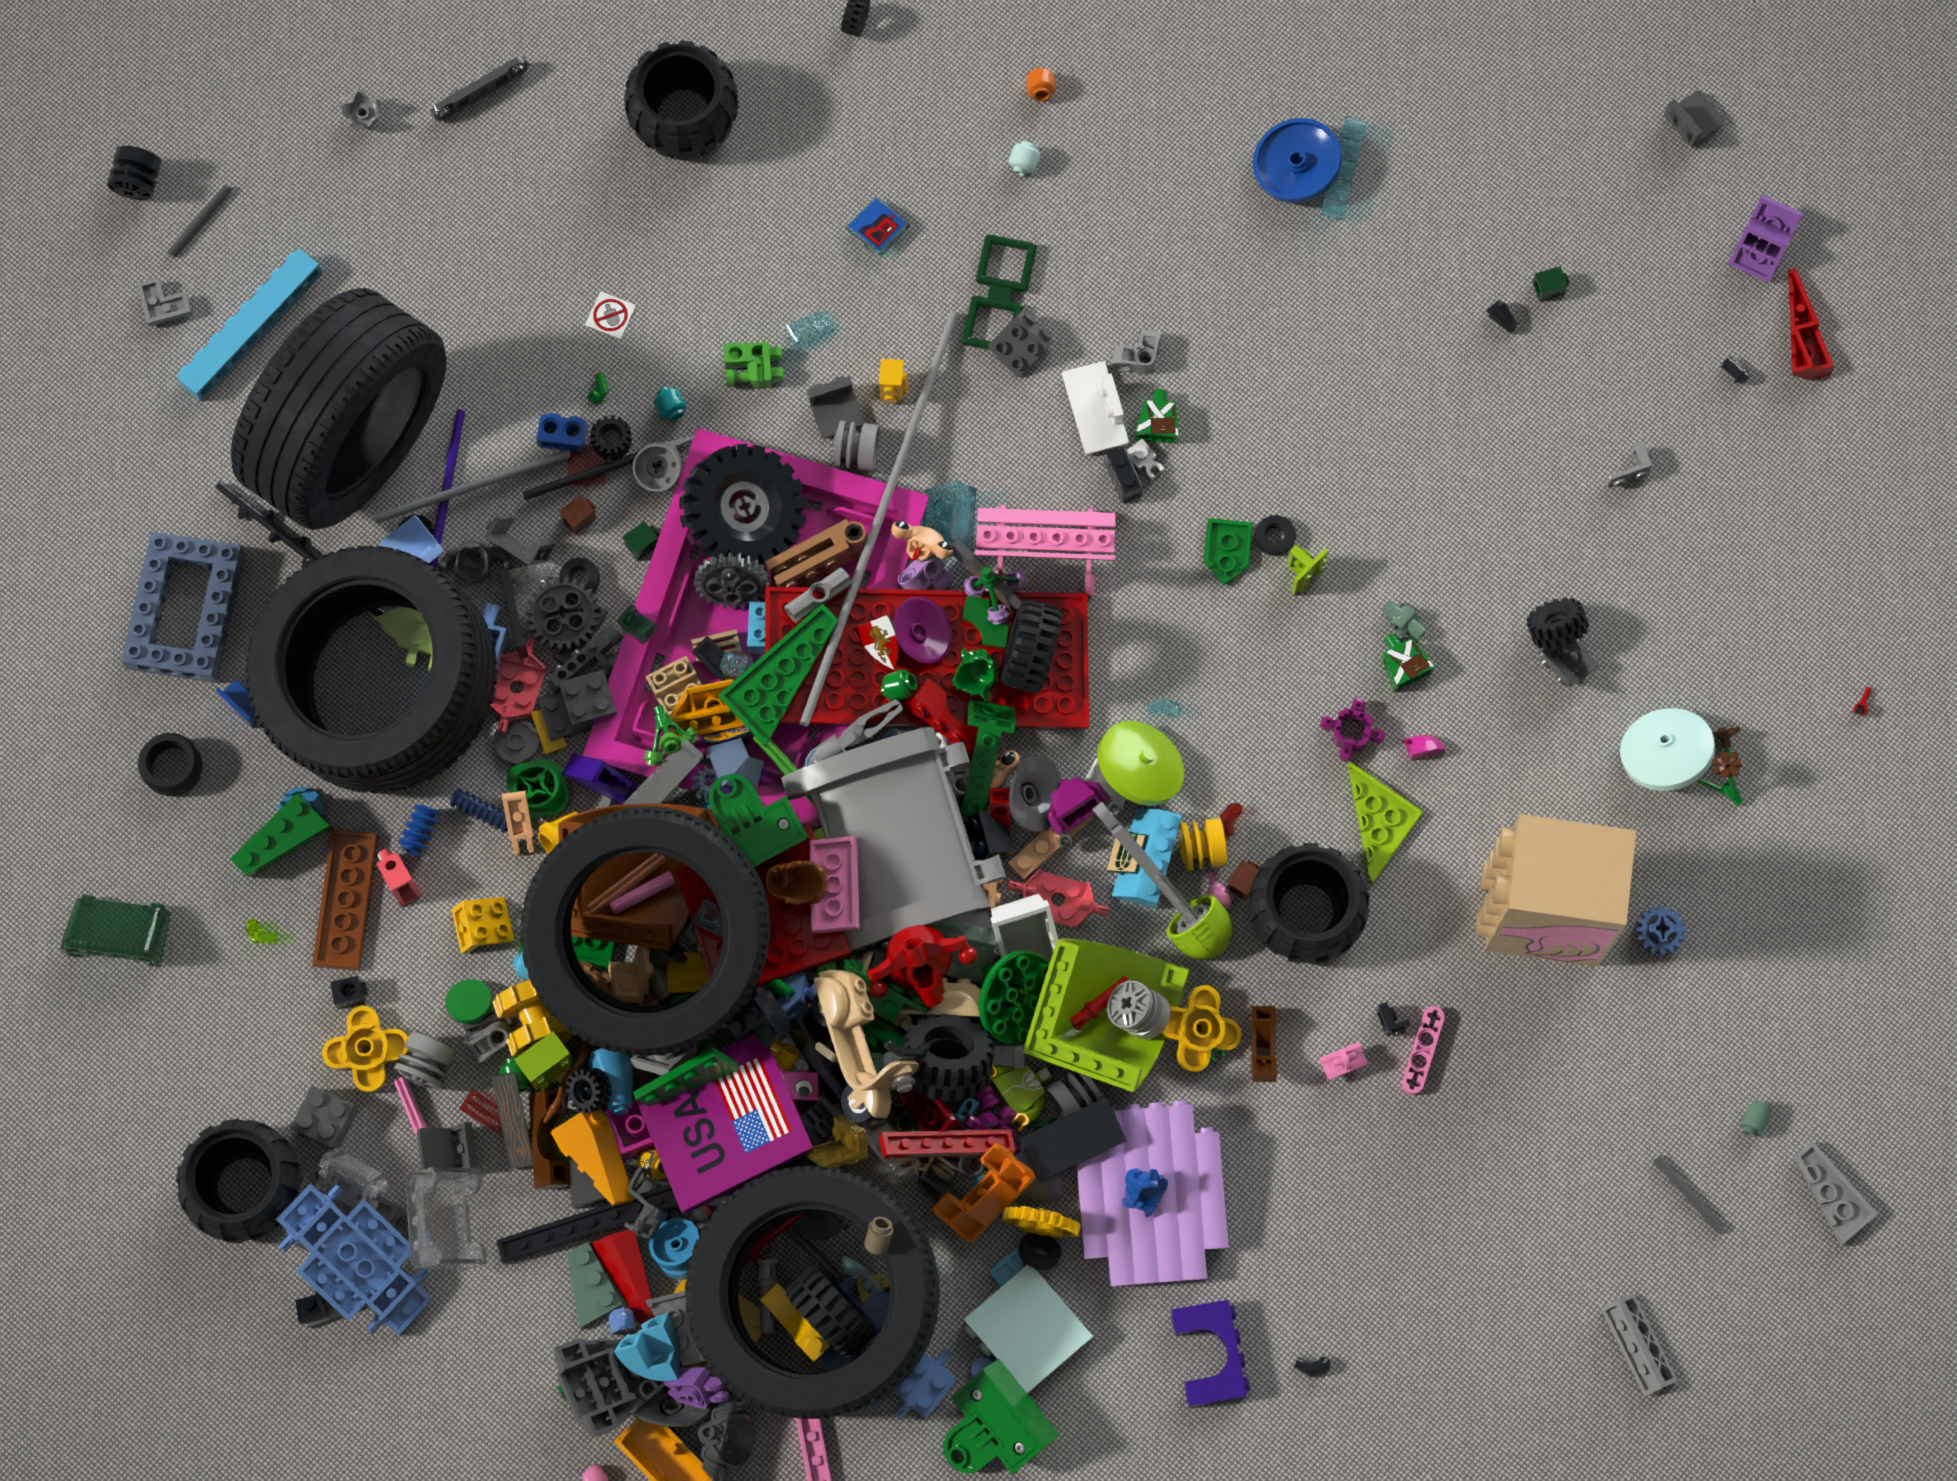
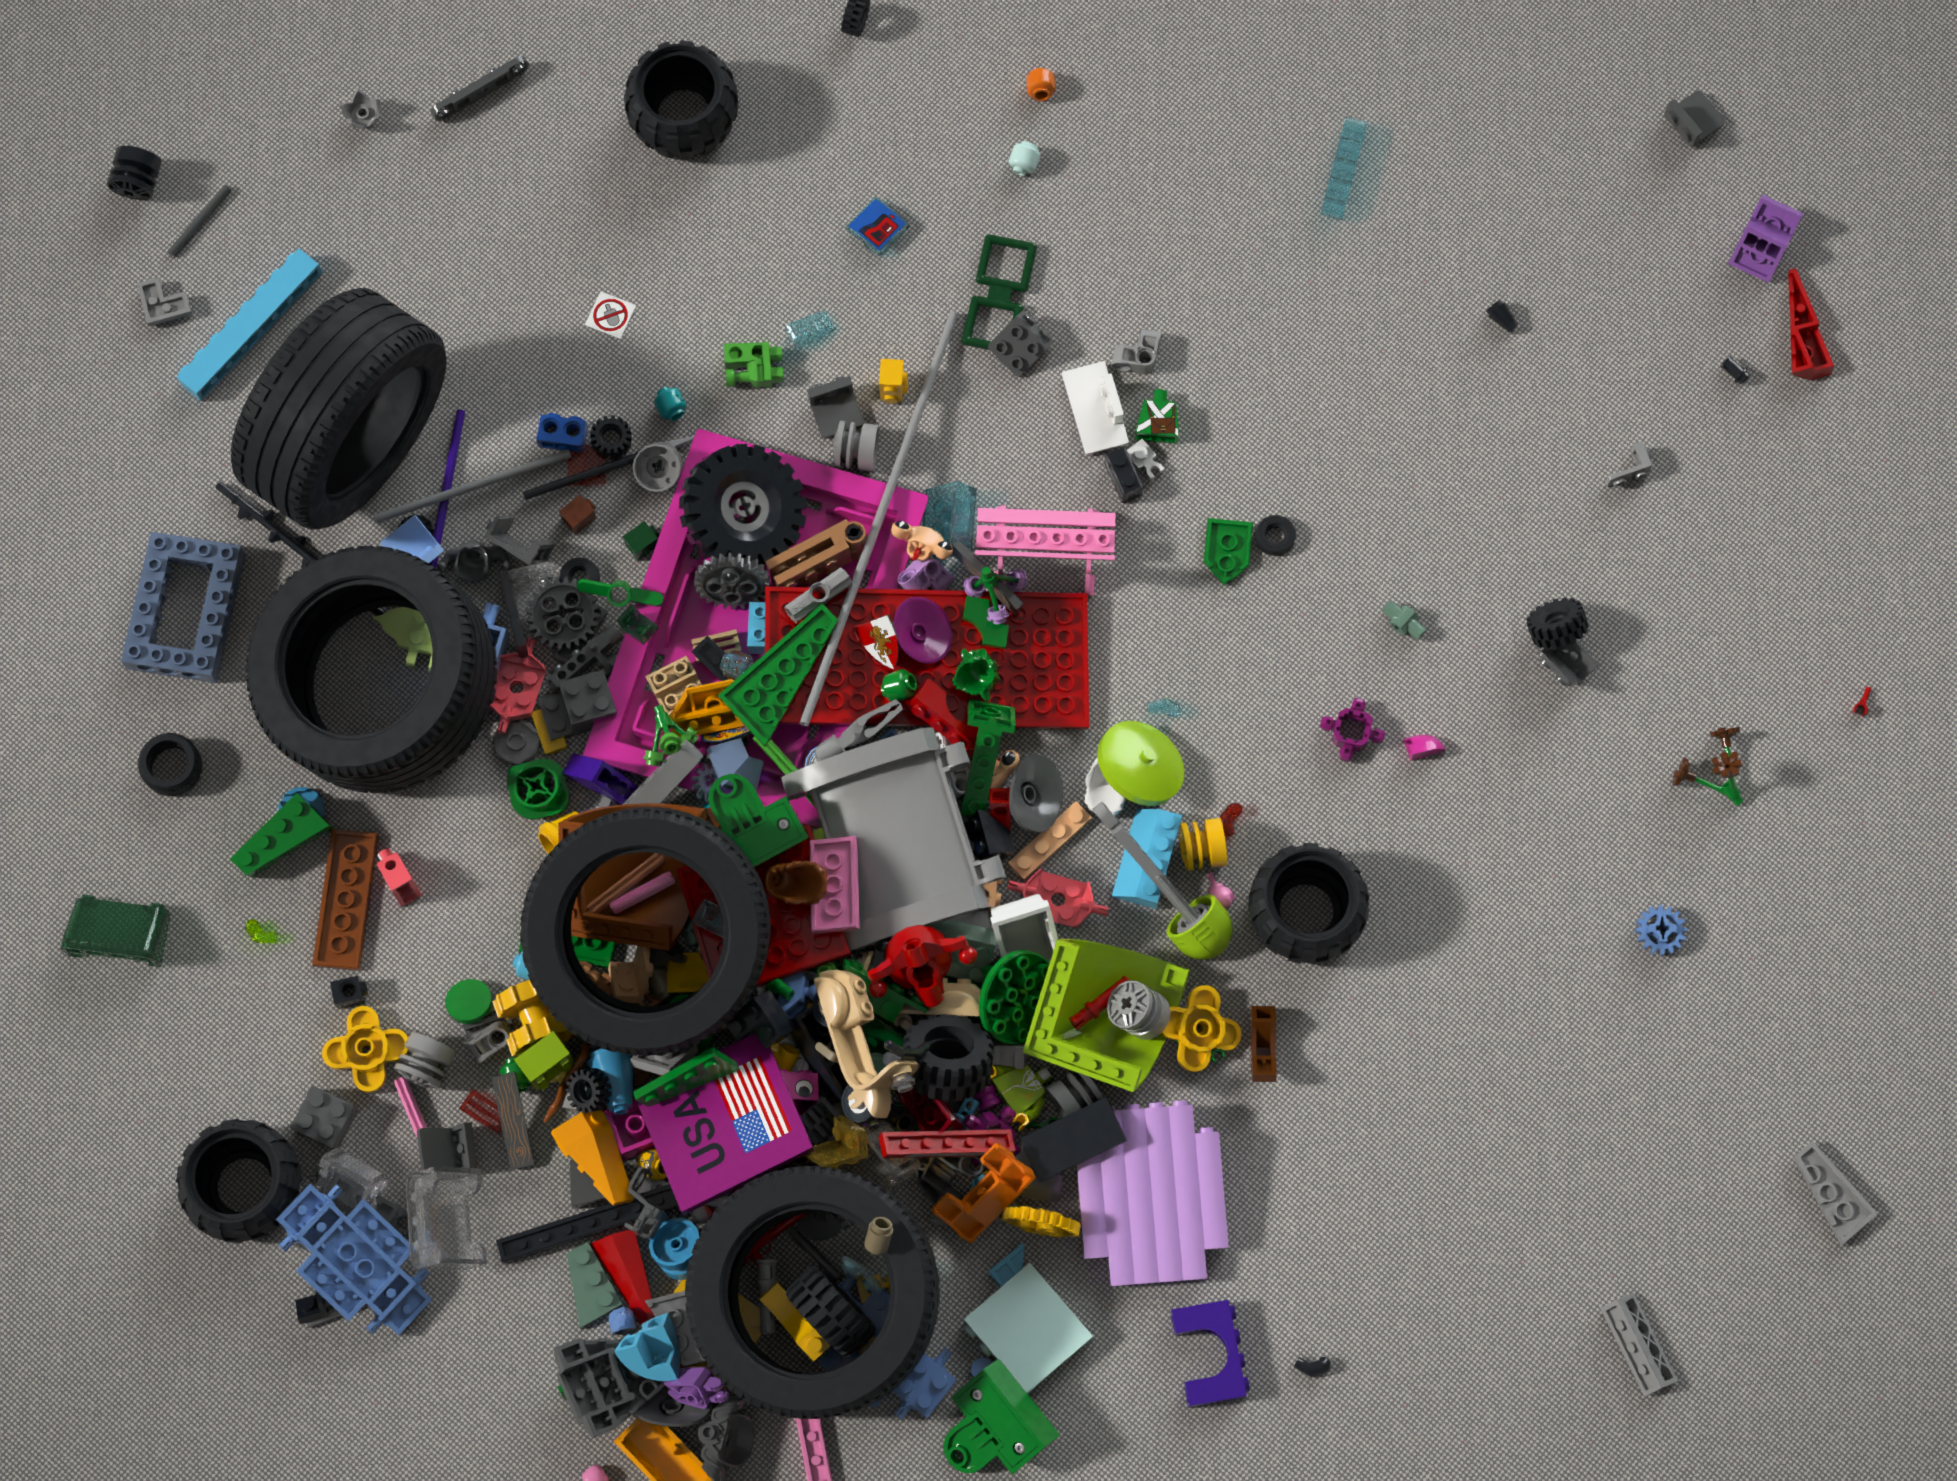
blue panel [215,679,258,728] -> none
blue piece [398,805,442,858] -> none
dark blue piece [450,788,508,833] -> none
yellow bracket [451,897,514,954] -> none
light nougat hinge [502,791,535,855] -> none
reddish brown arch [529,1089,570,1190] -> none
green arm [587,372,609,404] -> none
black tyre [1001,600,1062,693] -> none
black tyre [1018,1233,1062,1270] -> none
magenta torso [1048,777,1122,850] -> none
piece [1106,831,1148,876] -> none
blue hair [1122,1168,1168,1217] -> none
copper brick [1227,860,1260,900] -> none
blue dish [1253,118,1342,203] -> none
lime bracket [1287,545,1329,595] -> none
bright pink hips [1319,1042,1368,1081] -> none
lime tile [1347,761,1424,884] -> none
black bracket [1376,1002,1410,1037] -> none
torso [1382,633,1435,692] -> none
bright pink beam [1402,1006,1445,1095] -> none
tan brick [1475,814,1636,967] -> none
dark green brick [1532,266,1569,302] -> none
light aqua dish [1620,708,1715,791] -> none
dark grey piece [1653,1155,1725,1234] -> none
sand green brick [1740,1100,1771,1137] -> none
none -> green piece [577,579,663,607]

